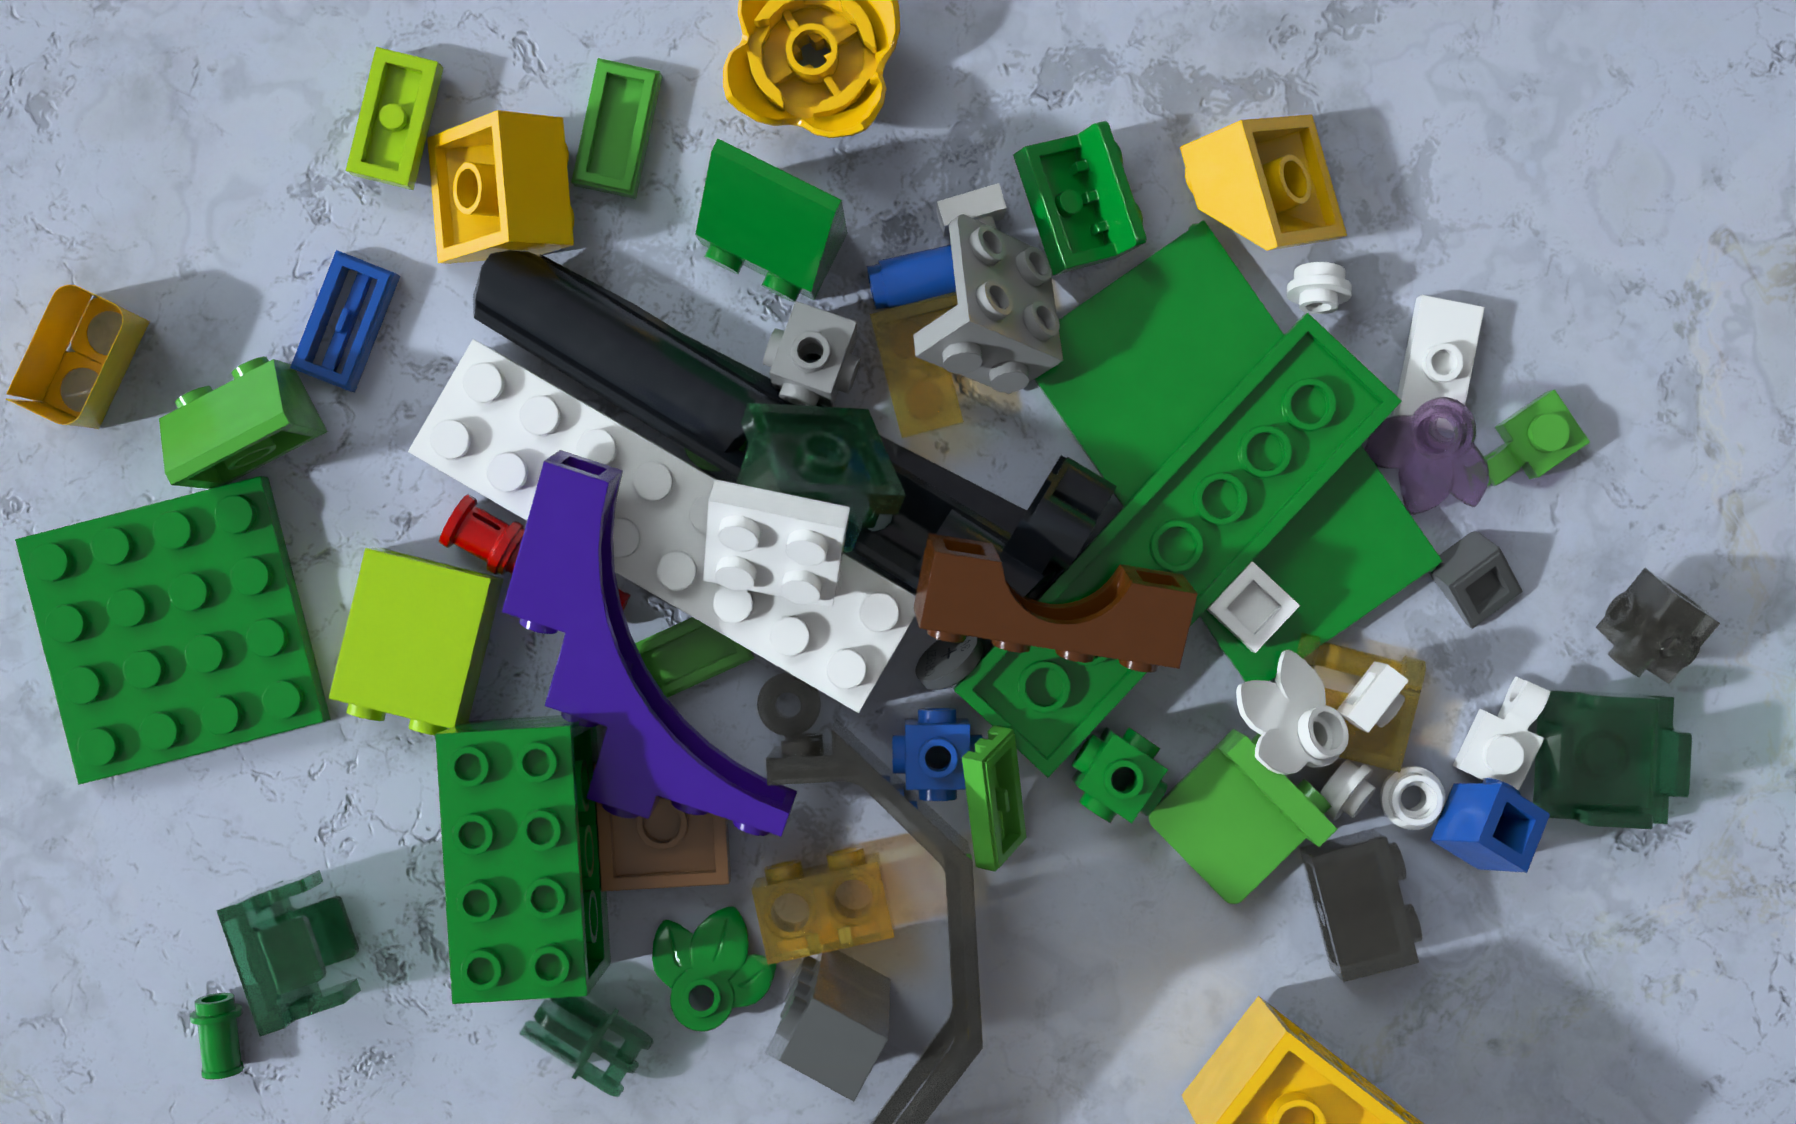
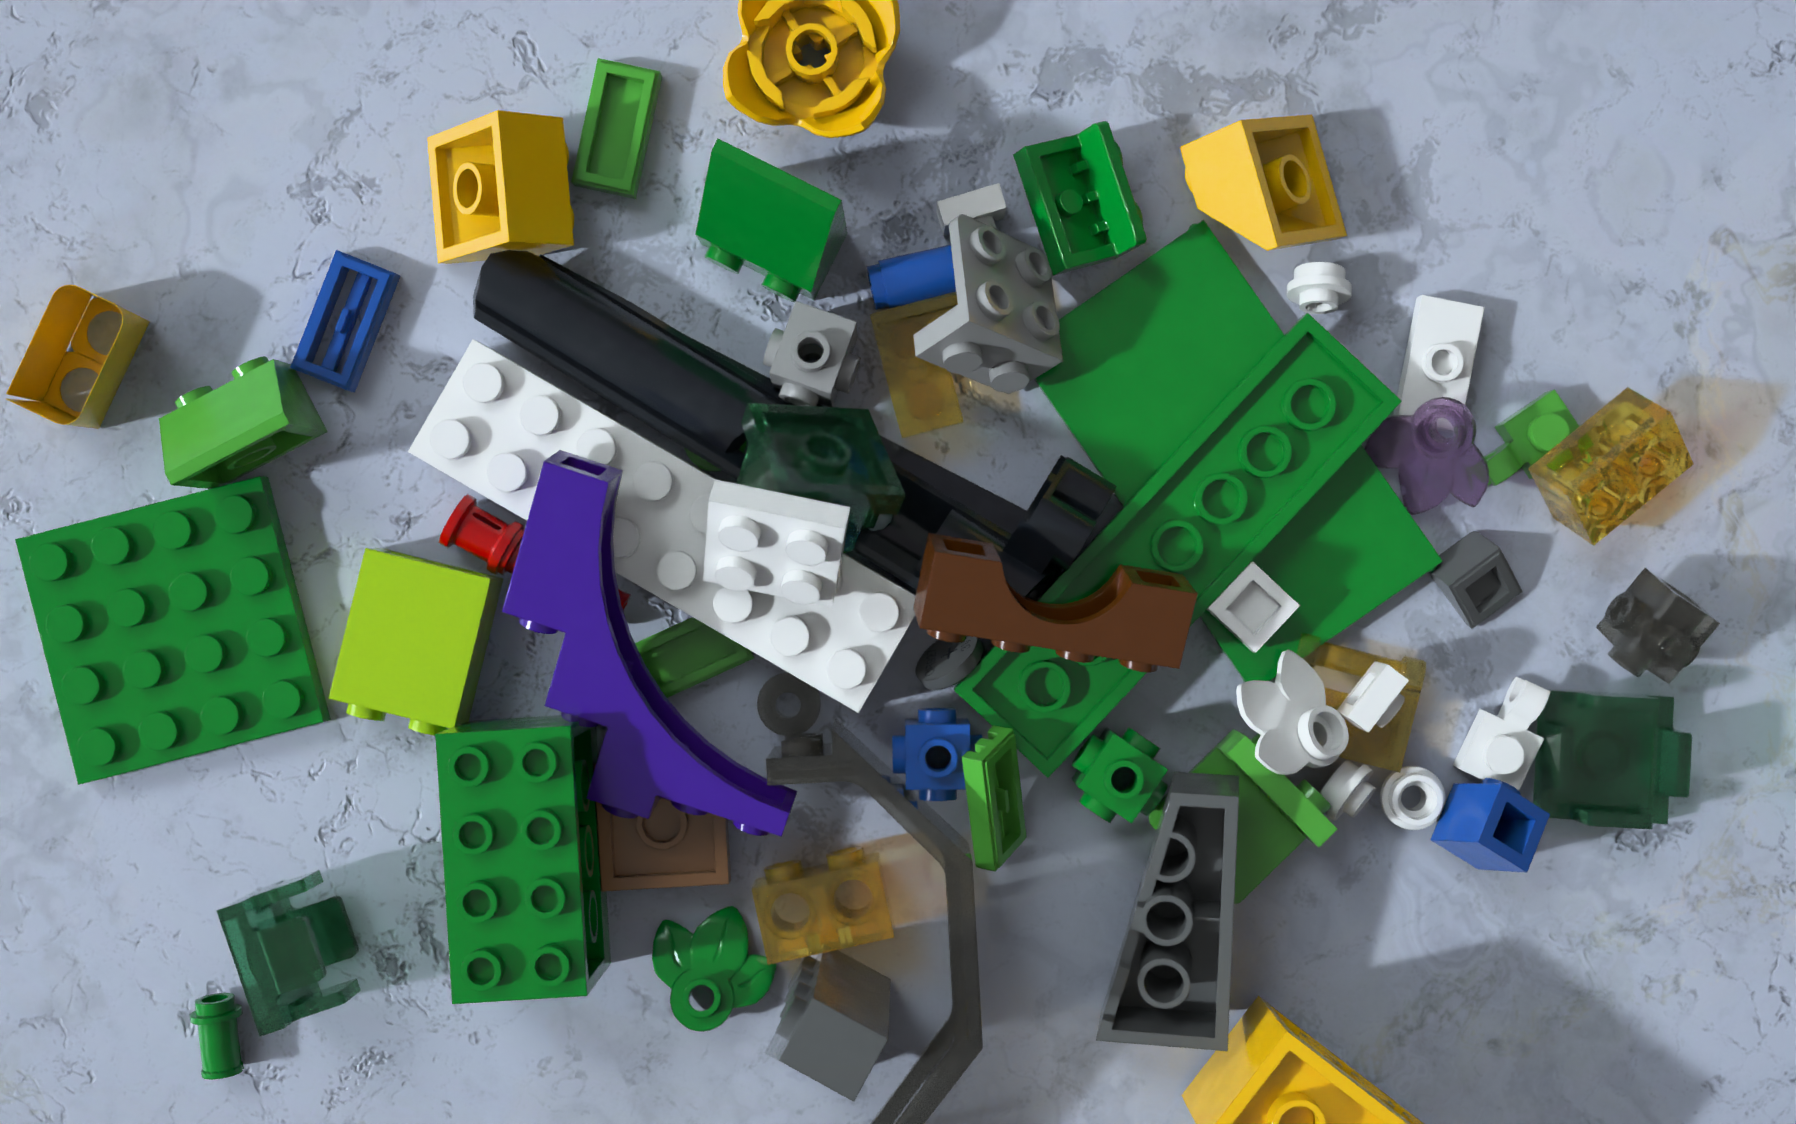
lime plate [345,47,444,191] -> none
clear green arm [519,996,654,1097] -> none
clear smoke brick [1299,829,1422,982] -> none
none -> dark grey wedge [1096,772,1239,1051]
none -> clear yellow brick [1528,387,1694,546]

